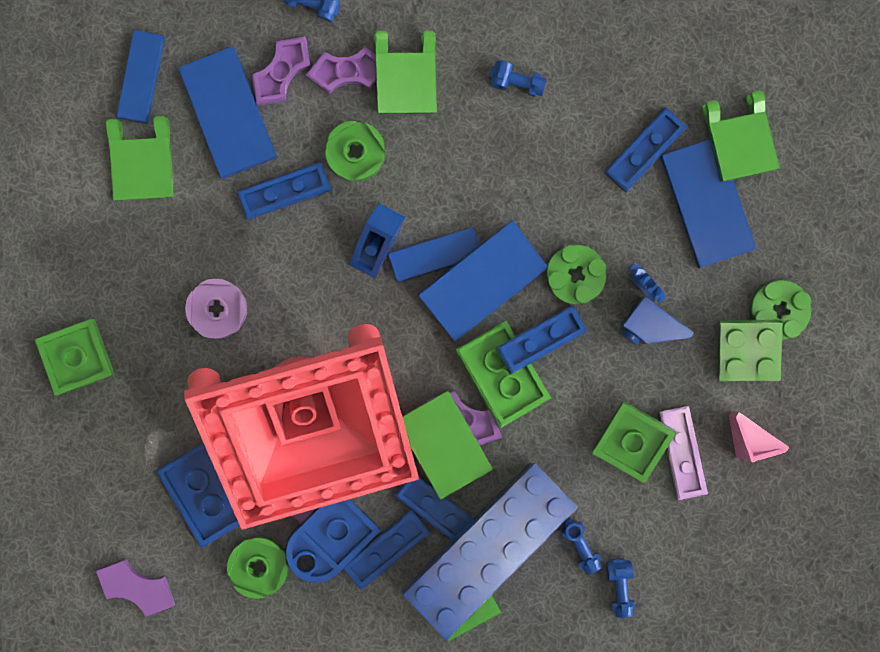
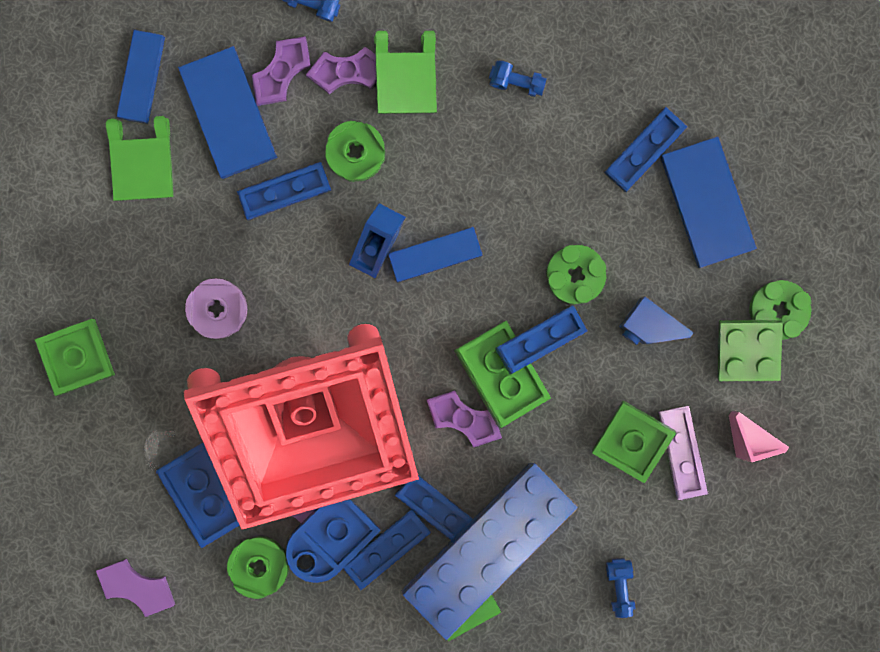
bright green tile [402,391,493,500] -> none
blue tile [418,220,548,341] -> none
blue bar [561,518,602,575] -> none
blue gear [628,263,665,303] -> none
bright green flag [701,90,780,182] -> none

